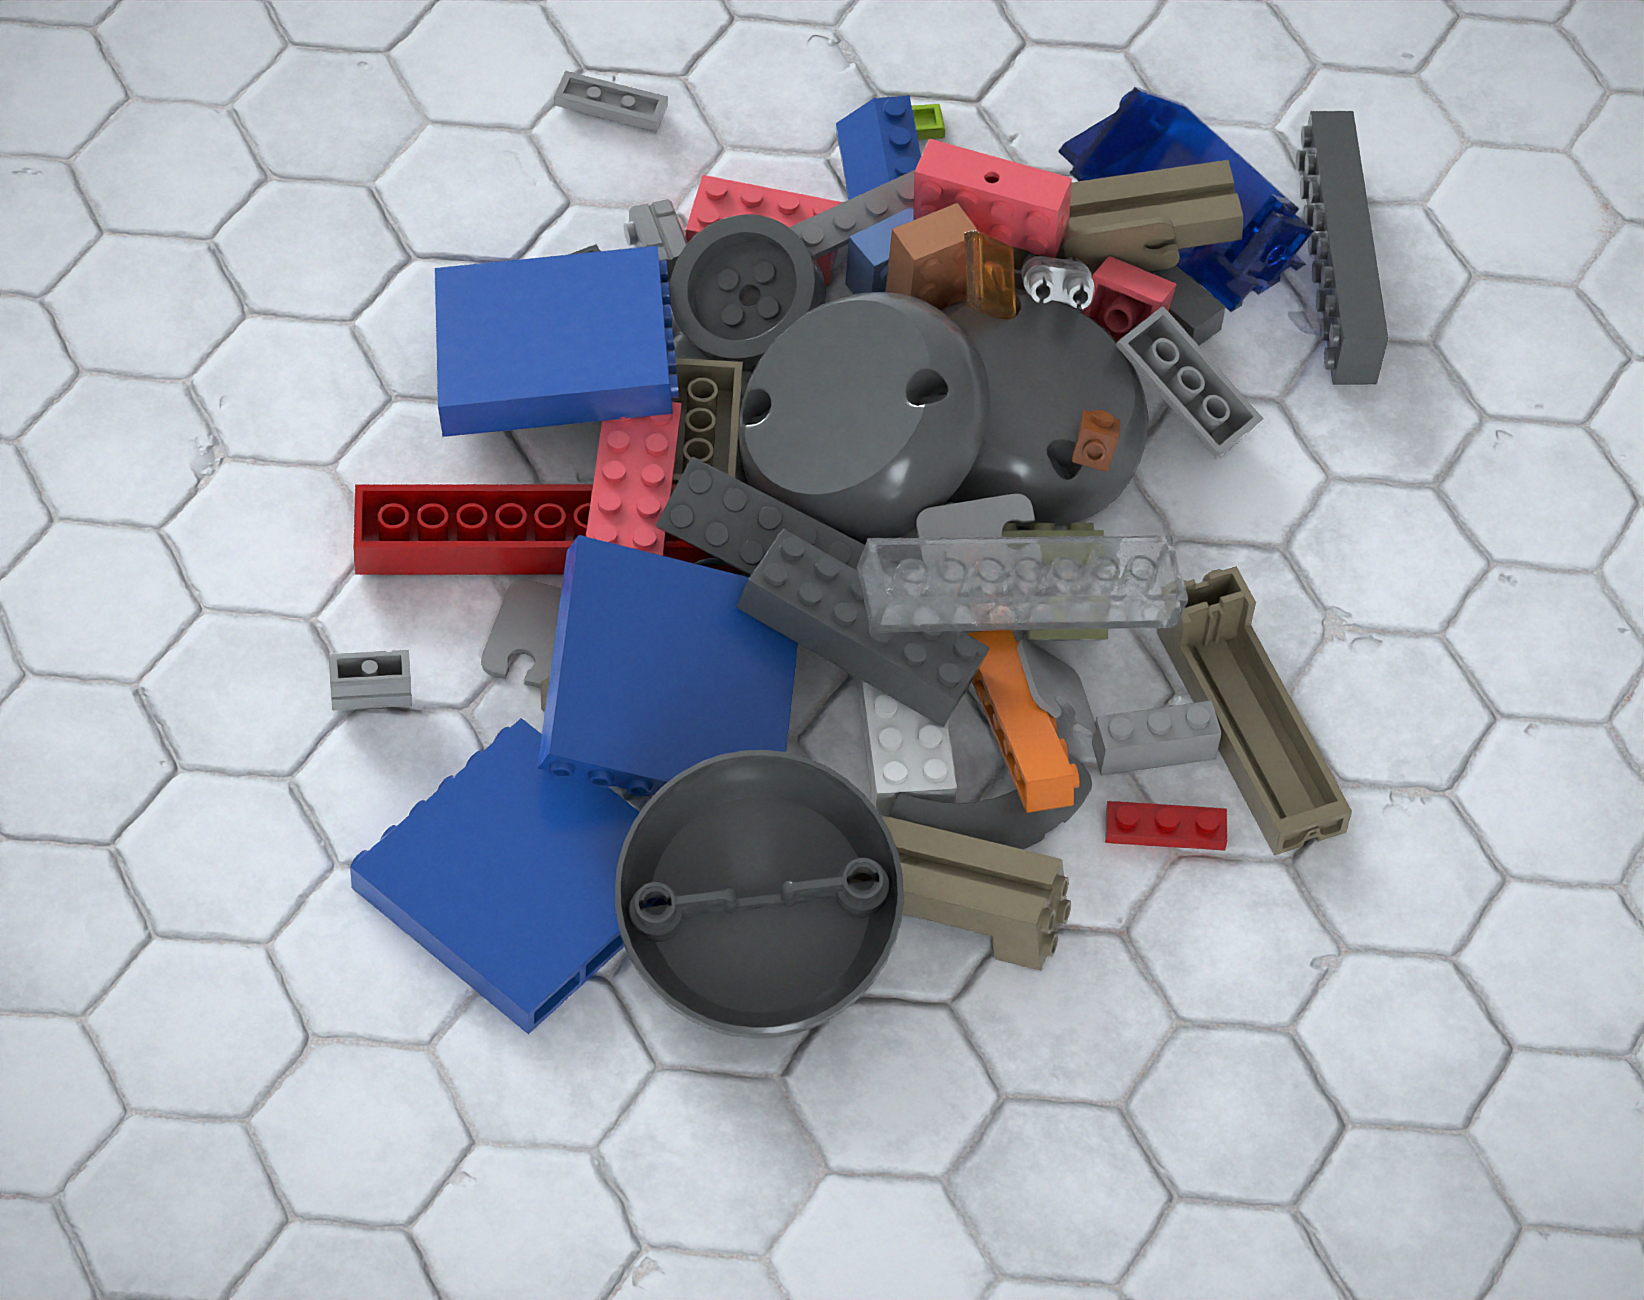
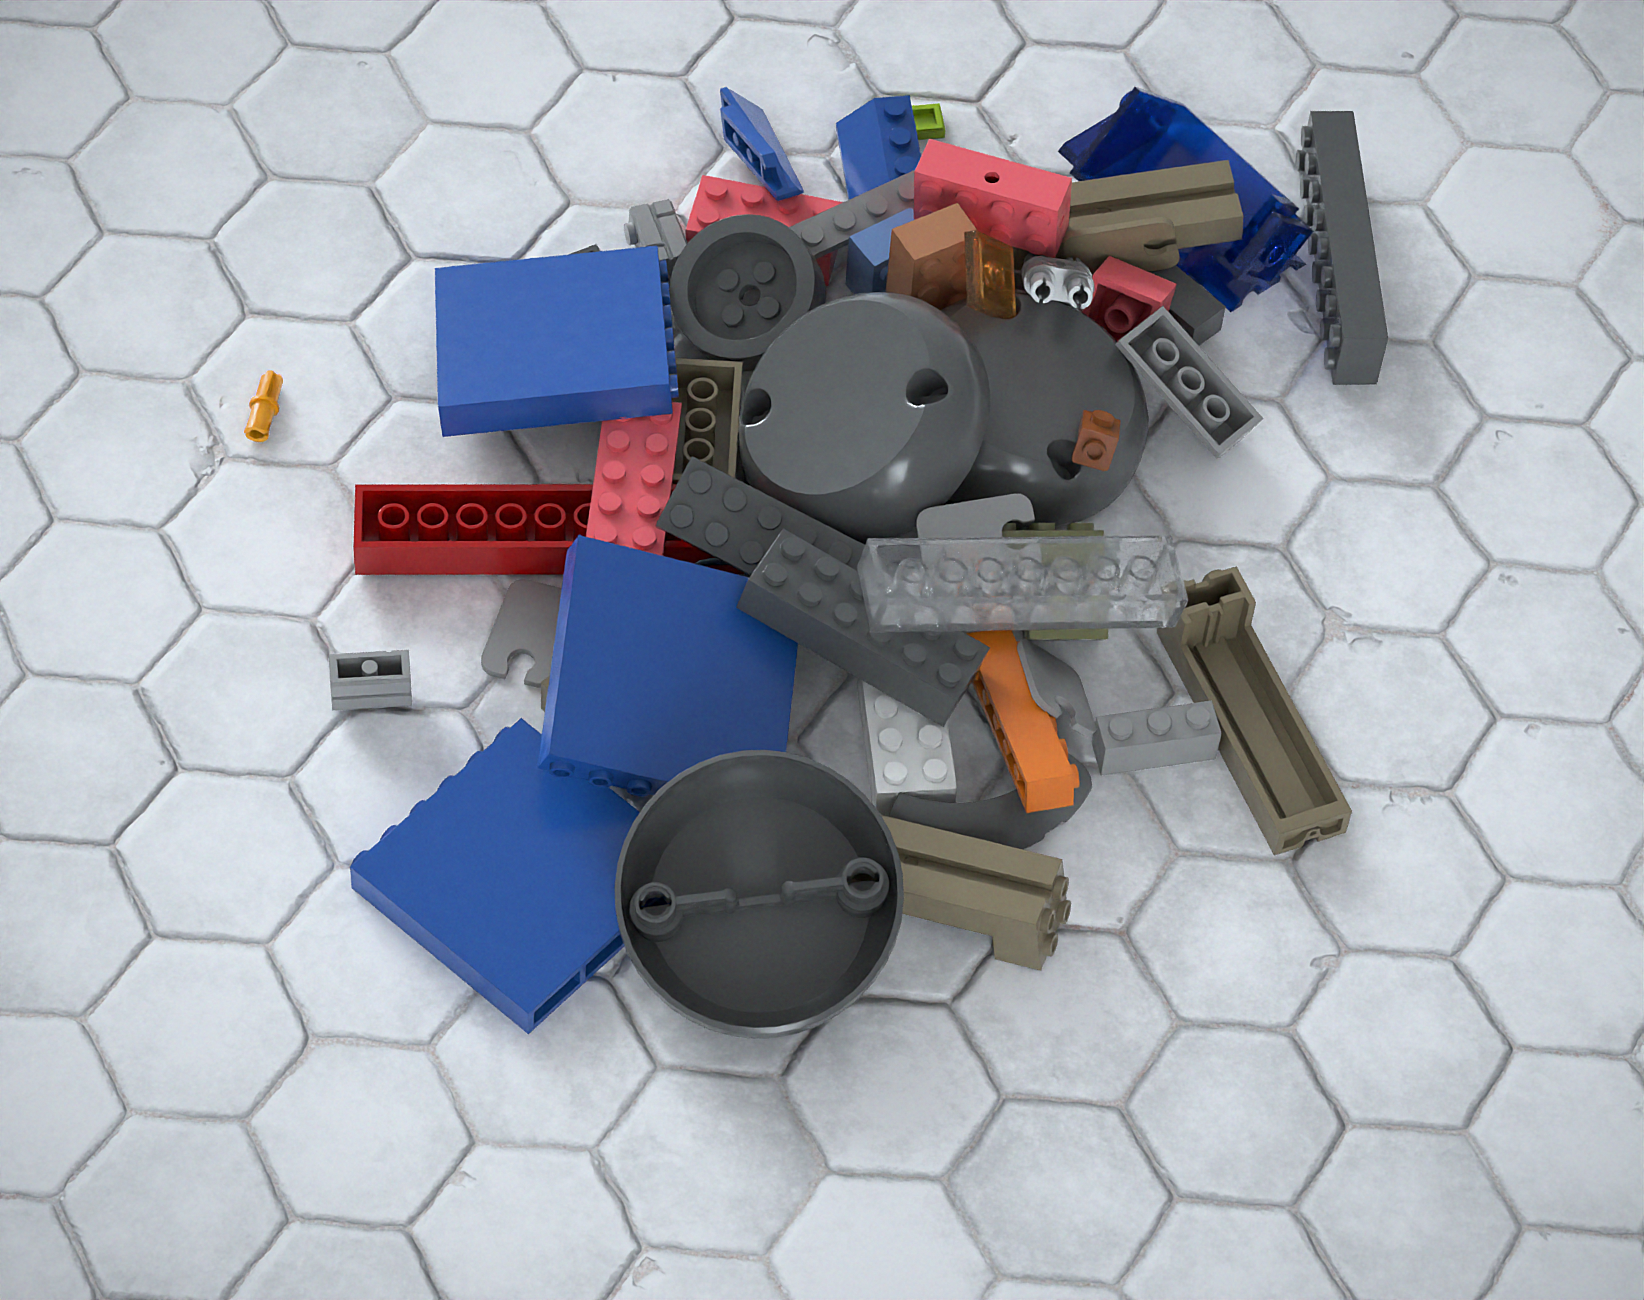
light grey plate [554,71,668,132] -> none
red plate [1105,801,1227,851] -> none
none -> light orange axle [244,370,283,442]
none -> blue wedge [720,87,804,201]

